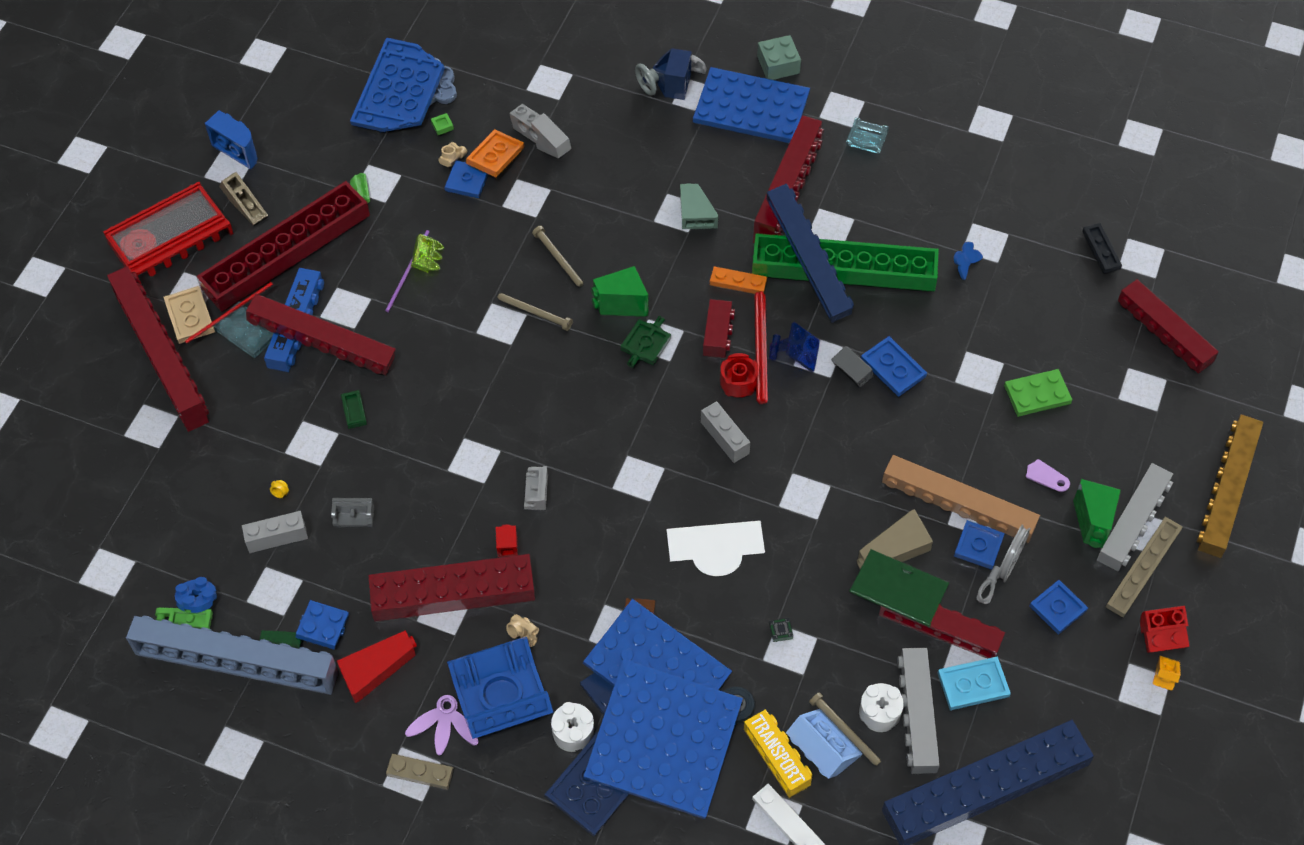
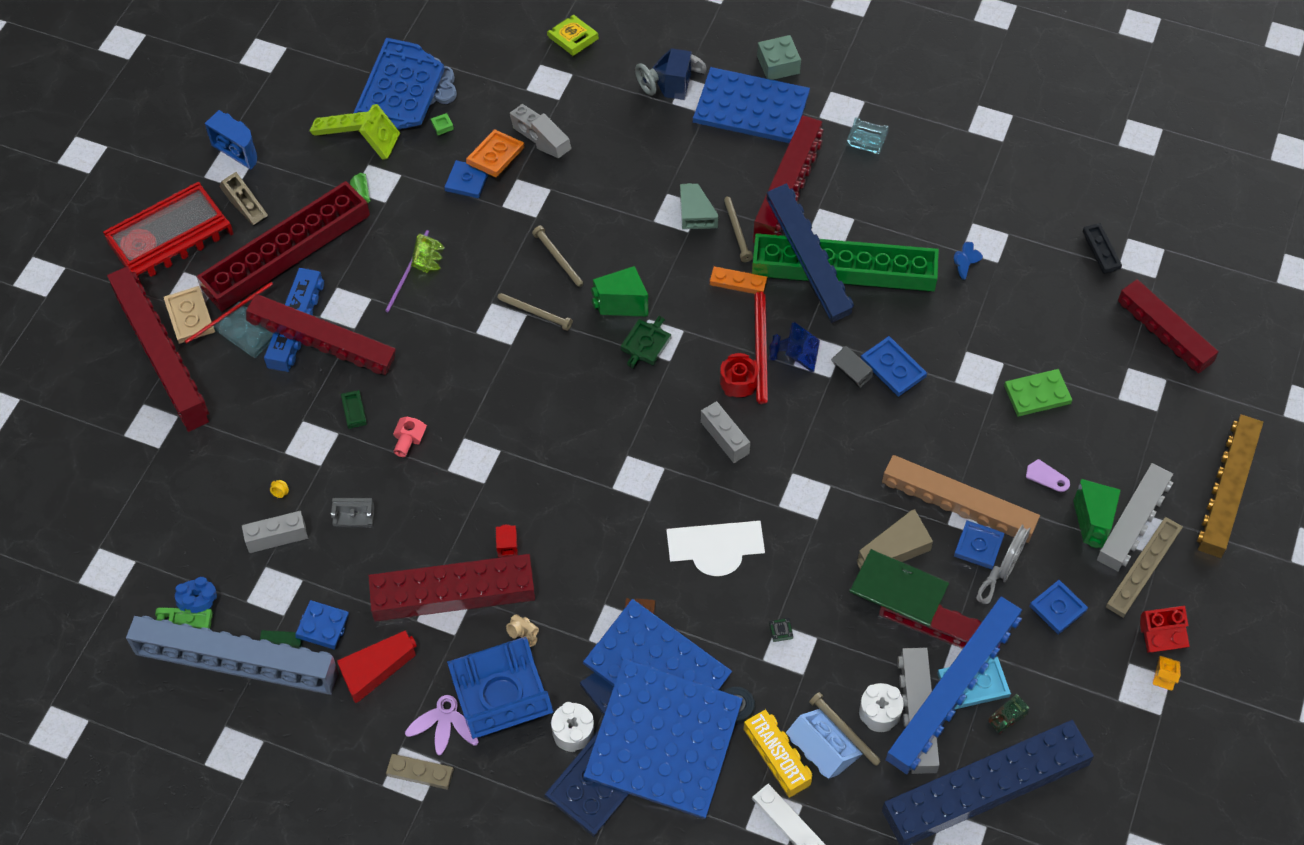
tan plate [439,142,467,167] -> none
light grey hinge [524,466,548,510] -> none
dark red brick [703,299,735,358] -> none
none -> lime bracket [310,104,400,159]
none -> coral piece [393,416,427,457]
none -> lime container [547,15,599,56]
none -> dark tan bar [724,196,753,262]
none -> blue brick [886,596,1022,774]
none -> clear green leg [988,694,1029,734]

